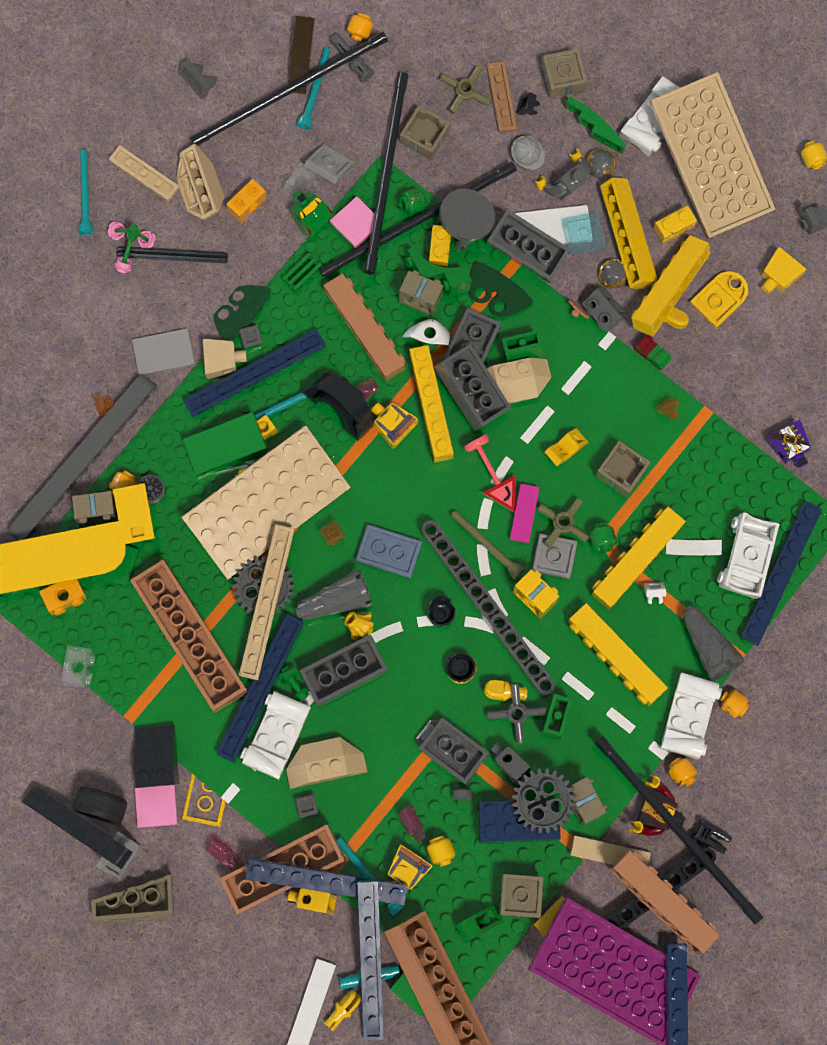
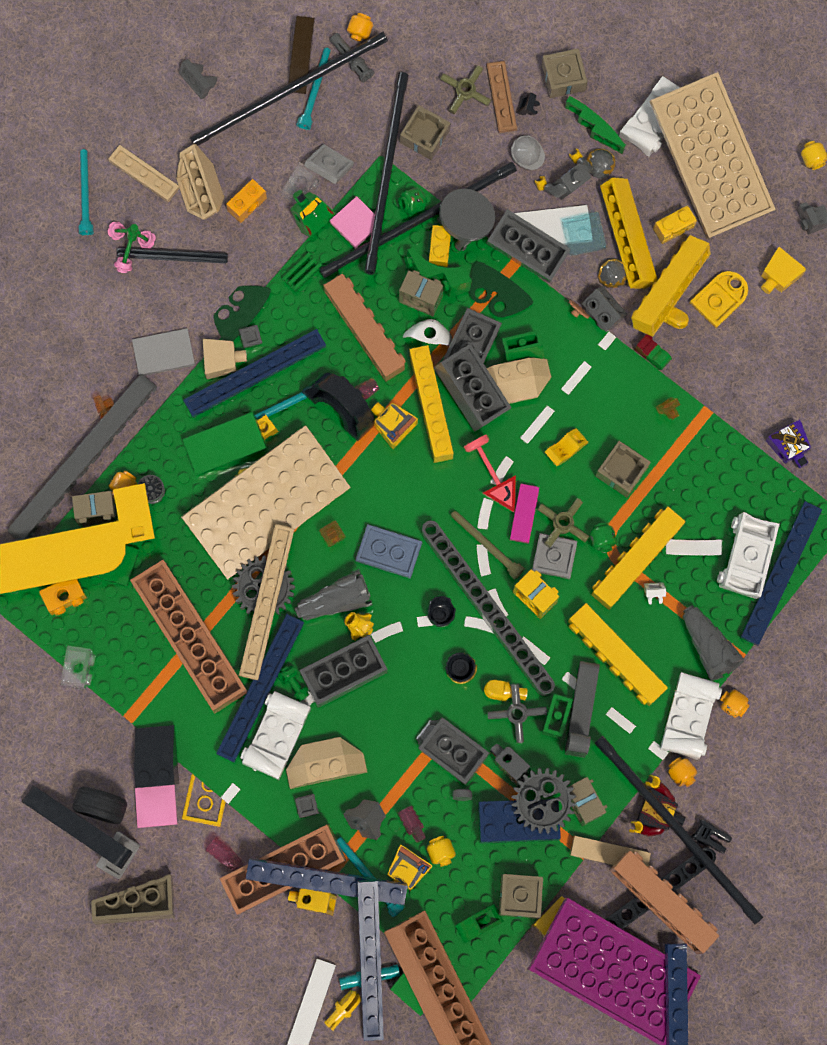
none -> dark grey brick [343,800,386,840]
none -> dark grey beam [565,661,600,758]

